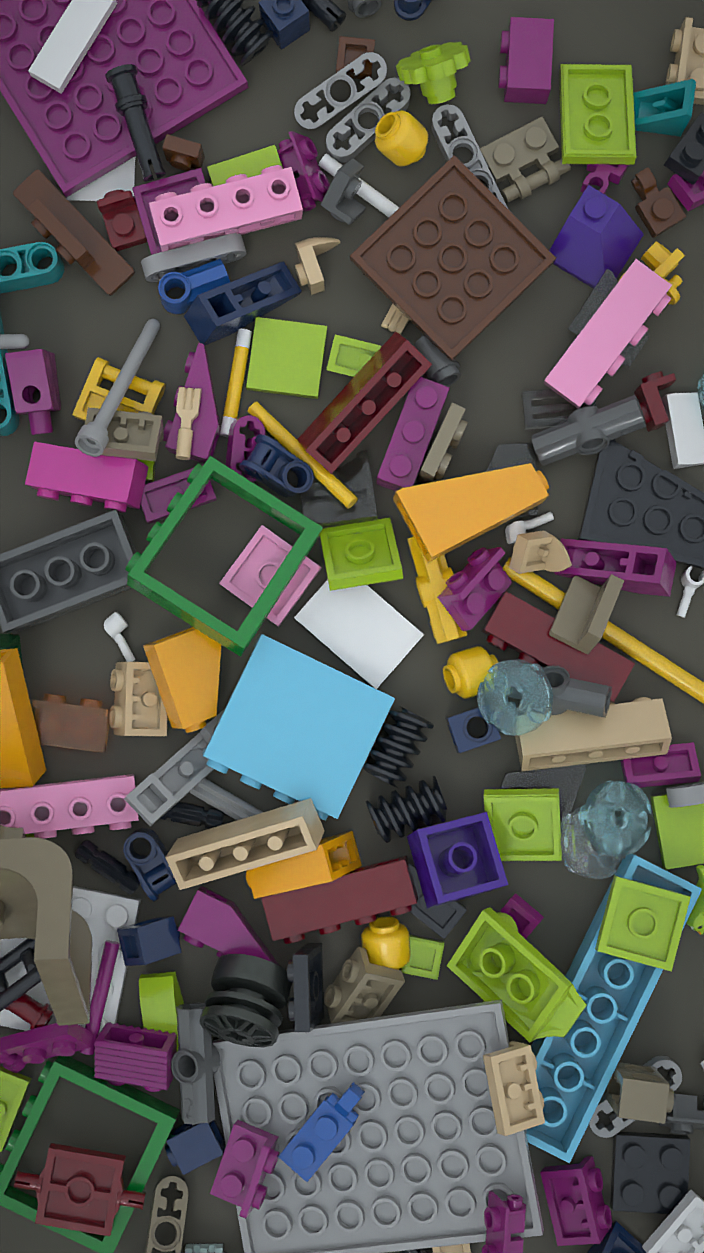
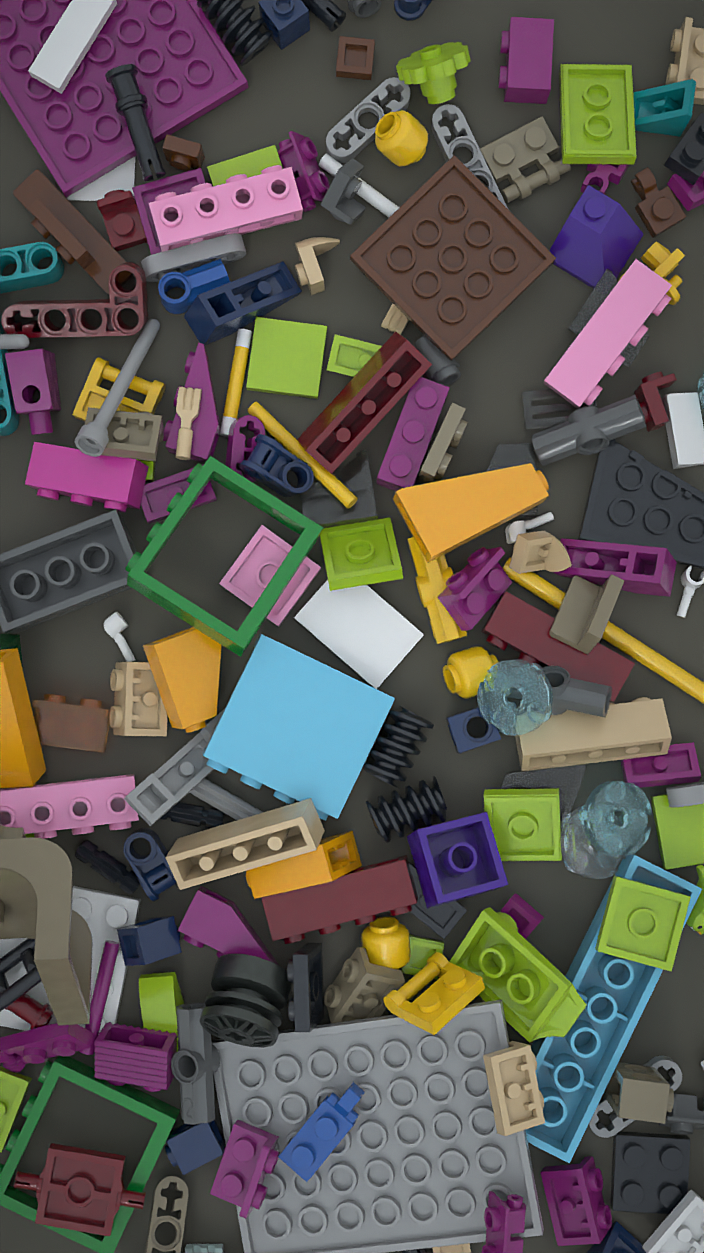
light grey beam [294,52,387,129] -> none
none -> dark red beam [1,262,148,338]
none -> yellow plate [383,952,485,1035]

